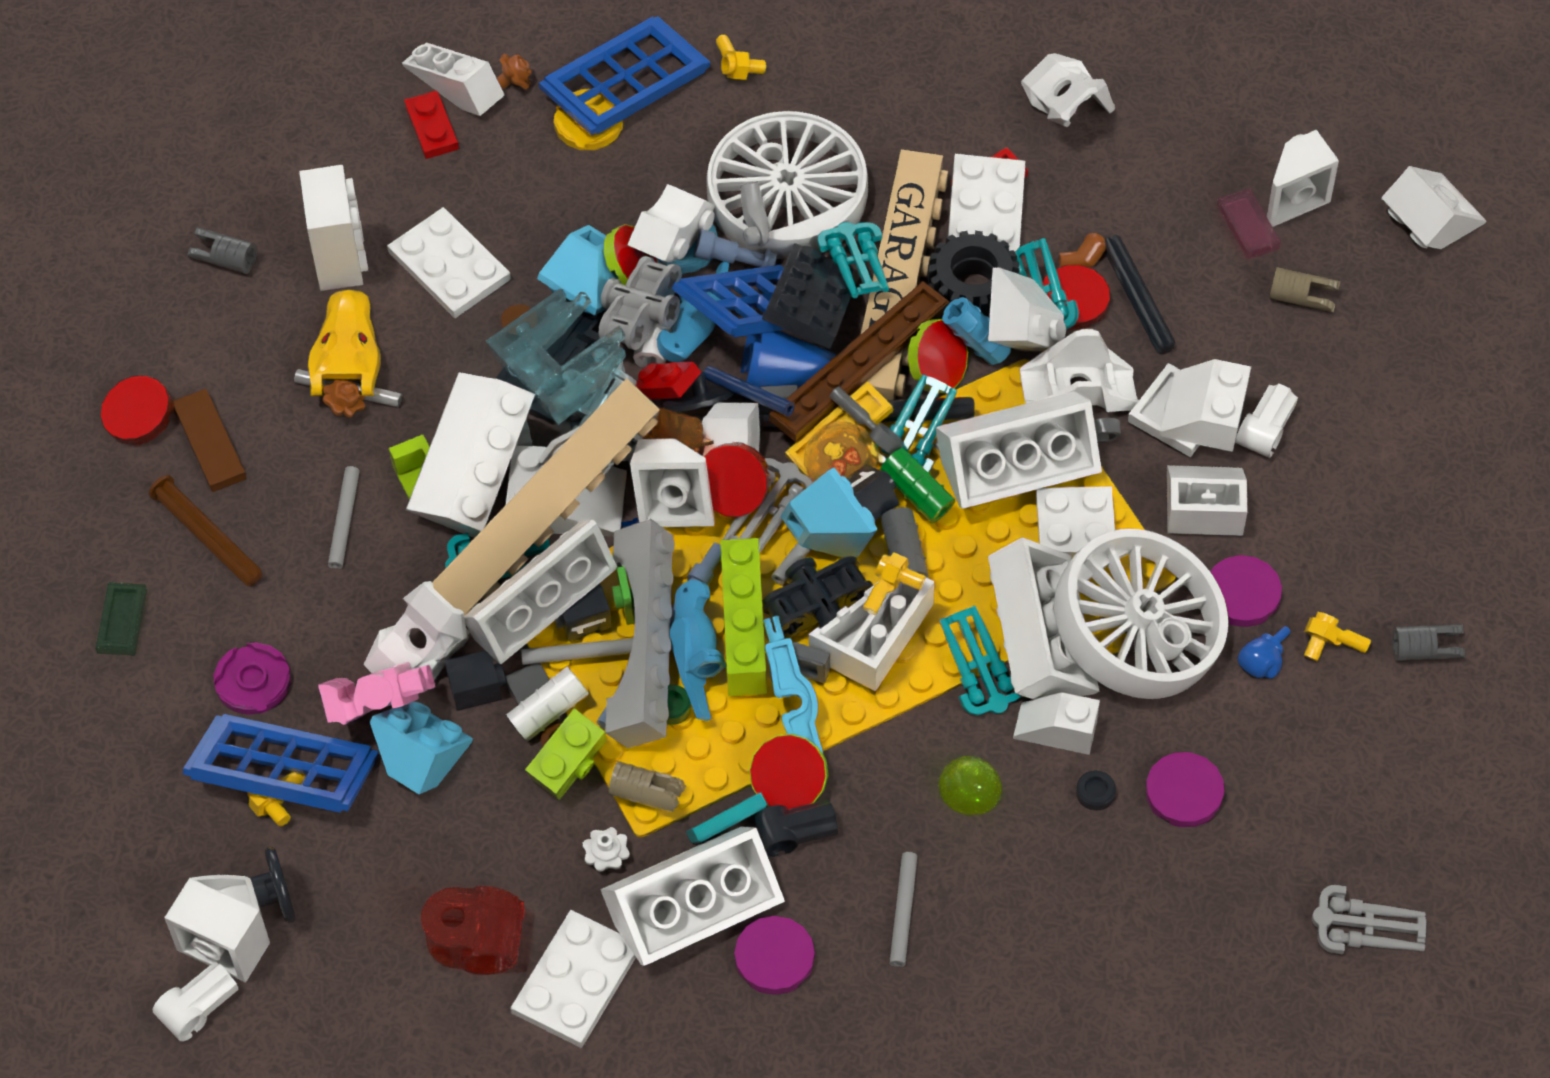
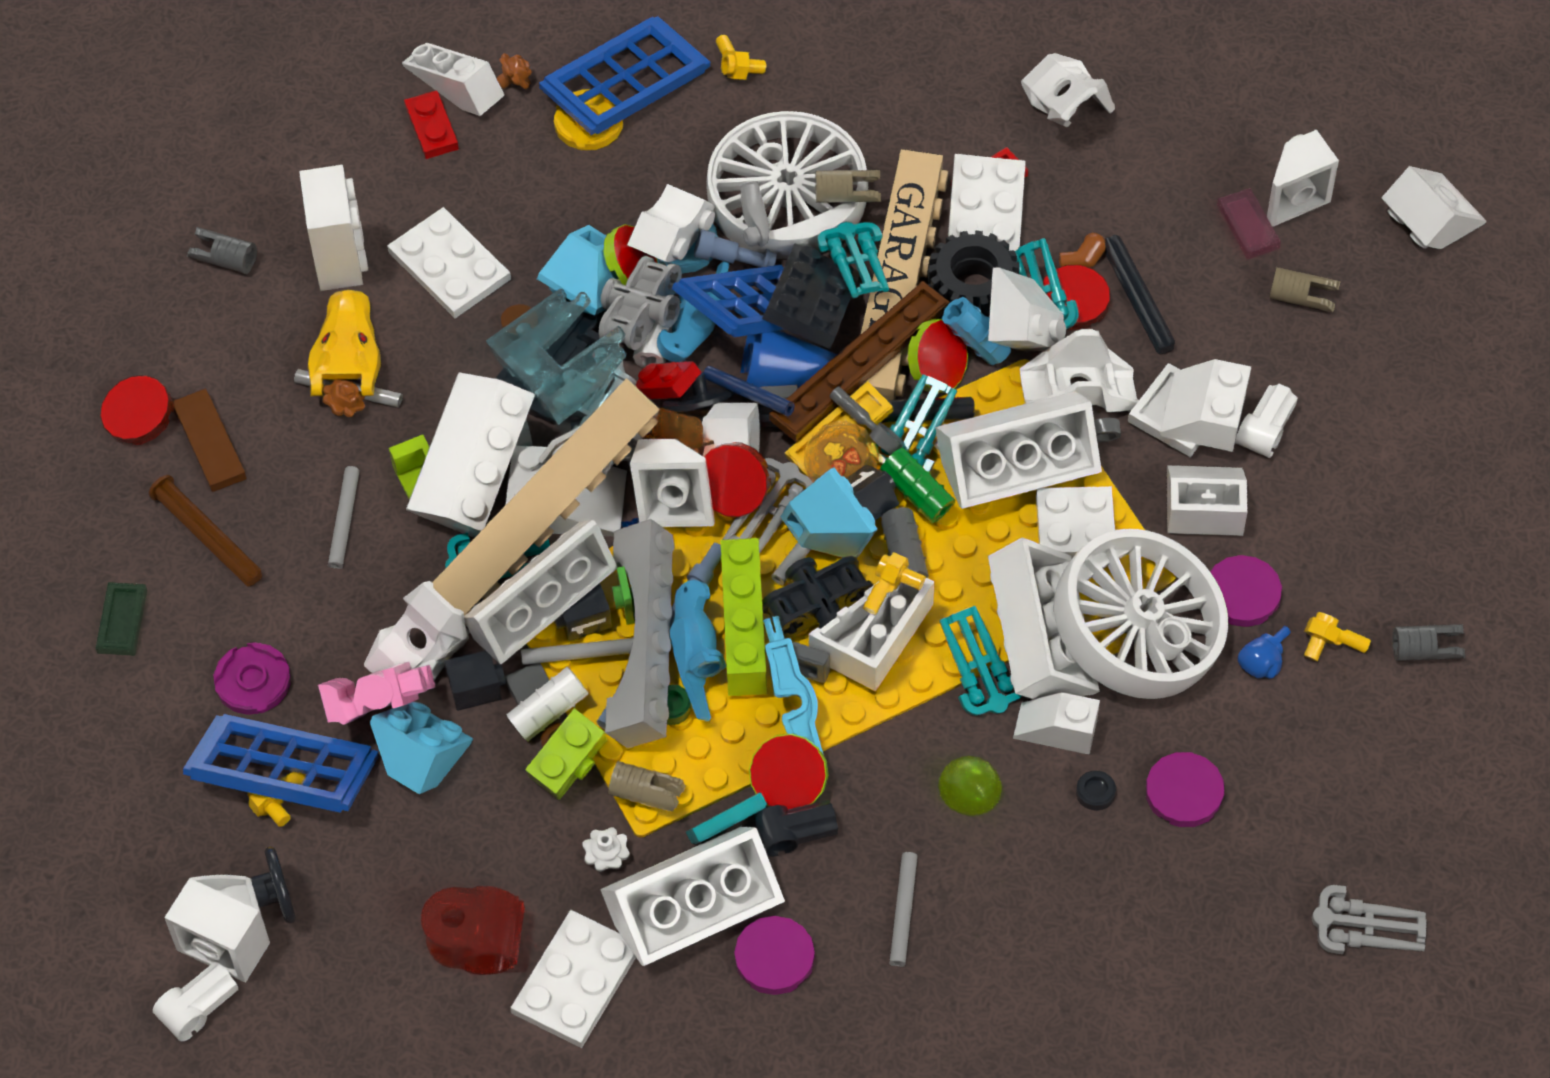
none -> dark tan hinge [815,170,881,203]

